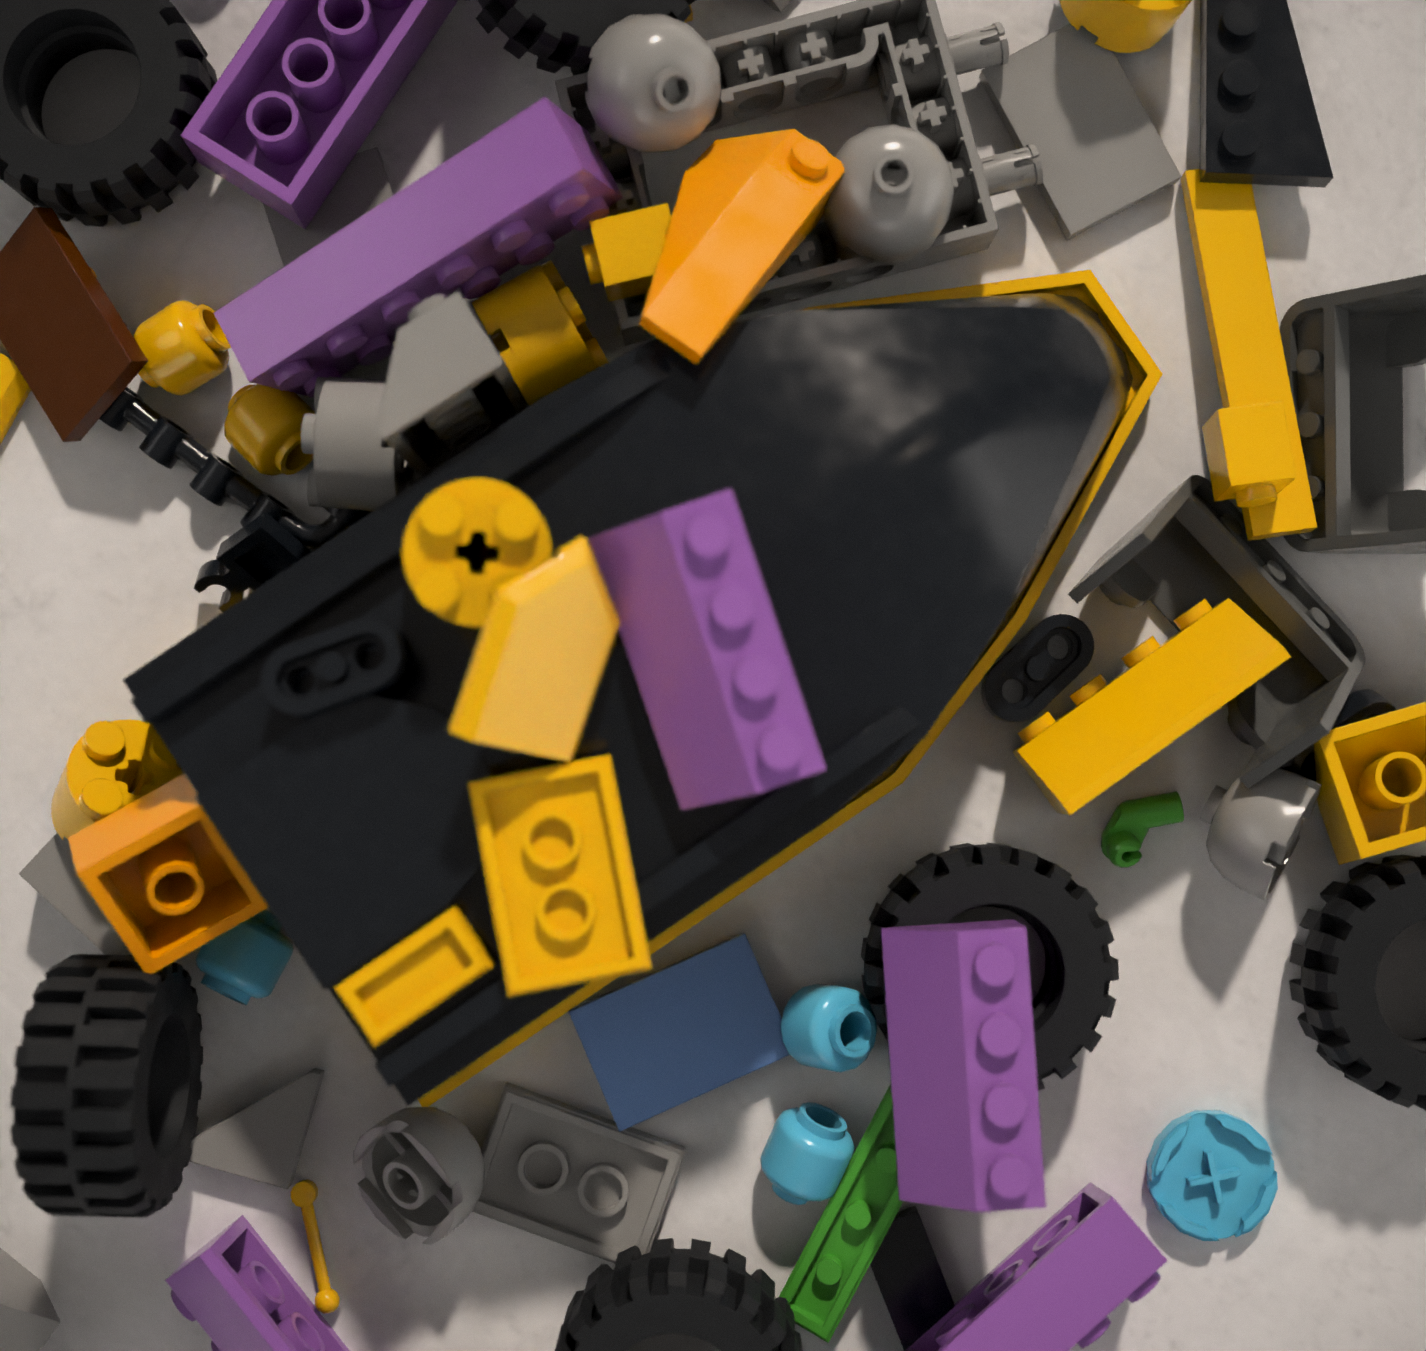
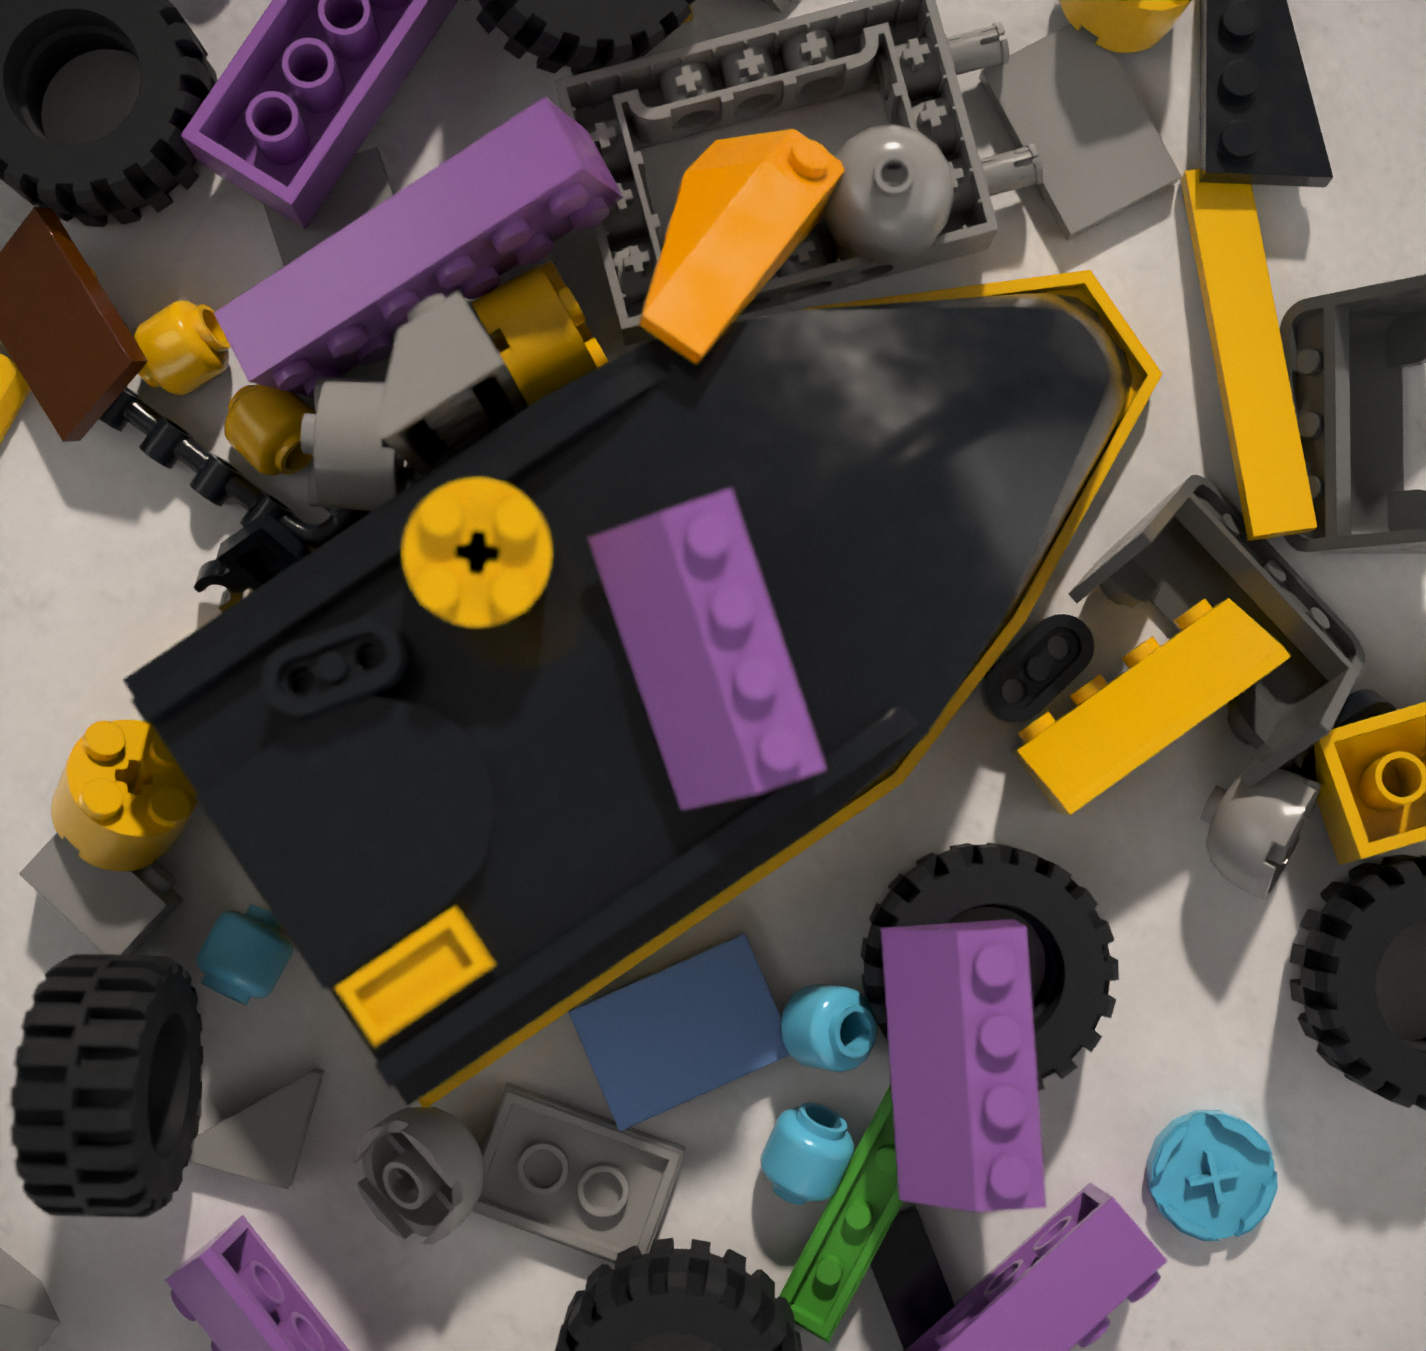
light orange brick [68,774,268,974] -> none
yellow hinge [290,1179,340,1314] -> none
yellow tile [448,536,620,762] -> none
yellow tile [468,754,652,997] -> none
yellow brick [581,203,671,302] -> none
light grey cylinder [585,14,721,153] -> none
bright green arm [1101,791,1184,868] -> none
yellow brick [1202,401,1297,508] -> none

